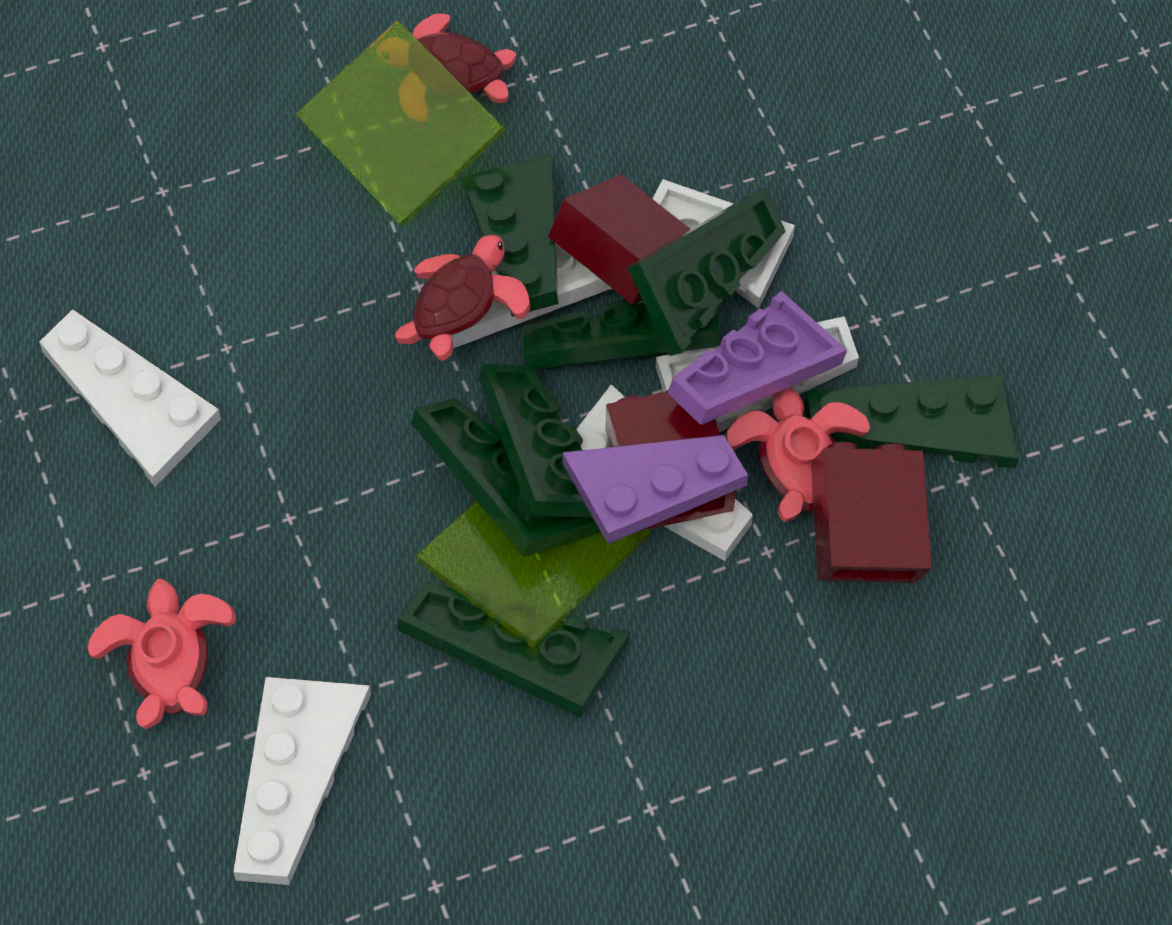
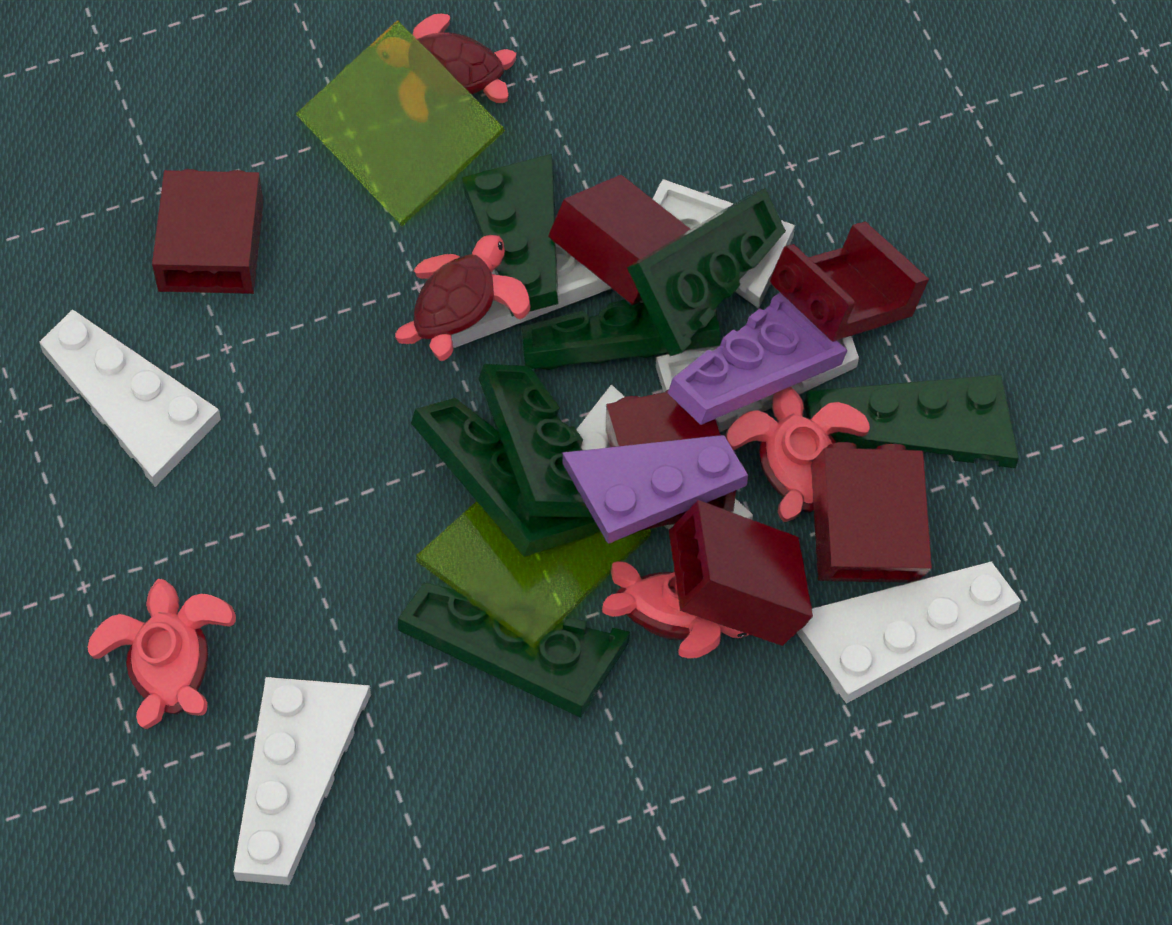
none -> dark red brick [152,169,264,294]
none -> coral animal [602,561,749,658]
none -> dark red brick [669,500,813,646]
none -> dark red panel [769,221,929,342]
none -> white wing [797,562,1021,704]

